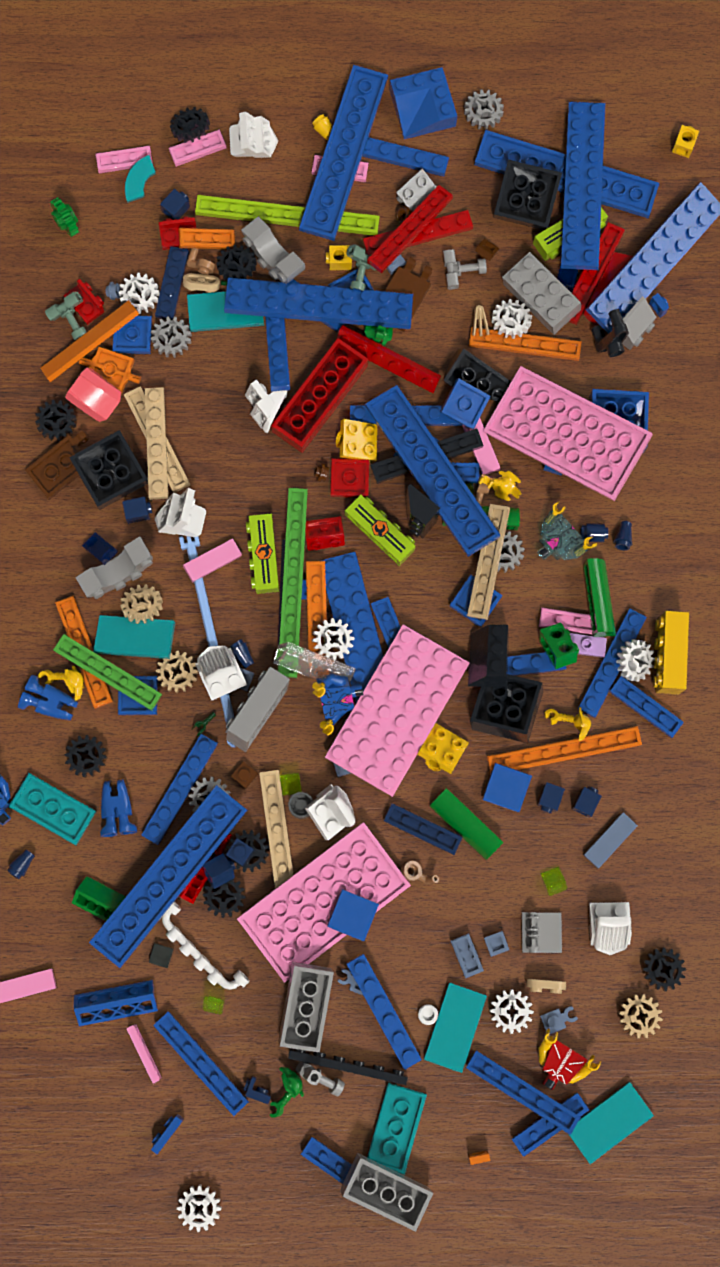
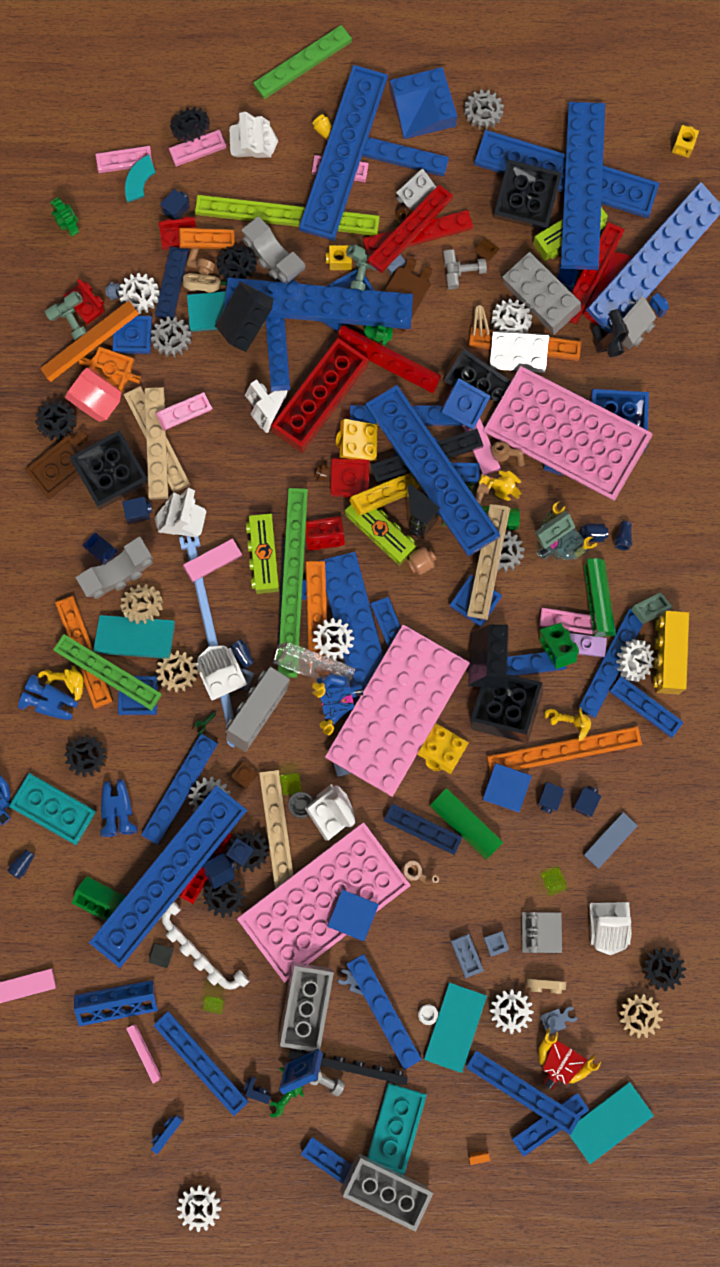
none -> bright pink tile [155,392,212,431]
none -> black slope [215,281,274,352]
none -> bright green plate [253,25,352,99]
none -> blue tile [279,1049,323,1094]
none -> yellow plate [349,473,421,516]
none -> nougat head [407,547,437,575]
none -> plate [489,330,549,373]
none -> medium nougat plate [491,441,525,467]
none -> sand green plate [535,511,576,549]
none -> sand green plate [631,592,672,624]

